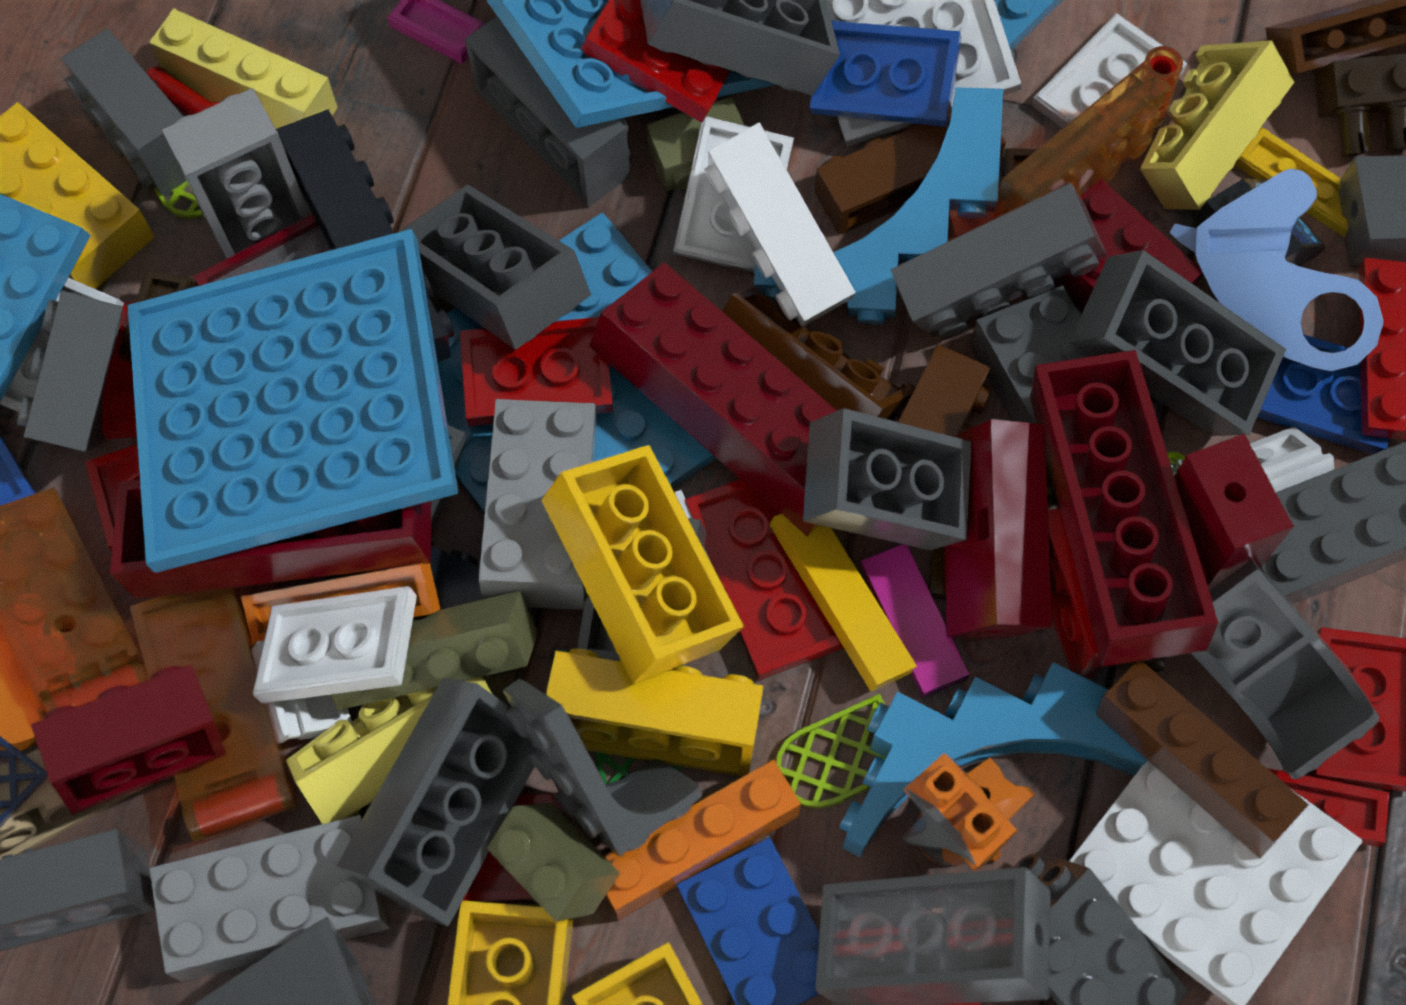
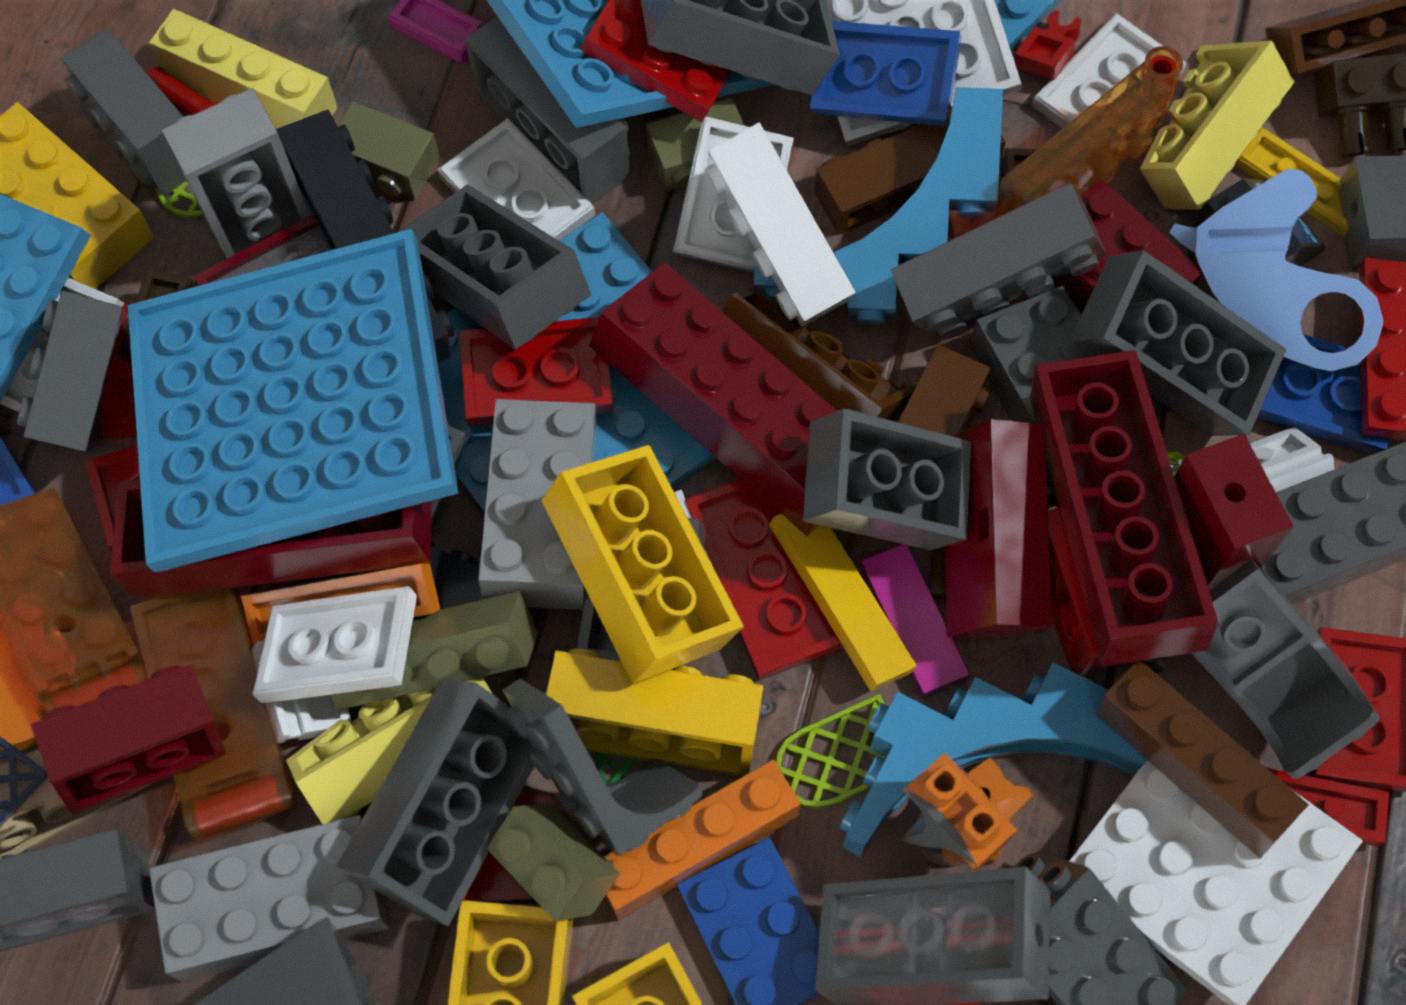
none -> olive brick [338,101,440,200]
none -> white tile [437,118,595,240]
none -> red plate [1014,10,1081,80]

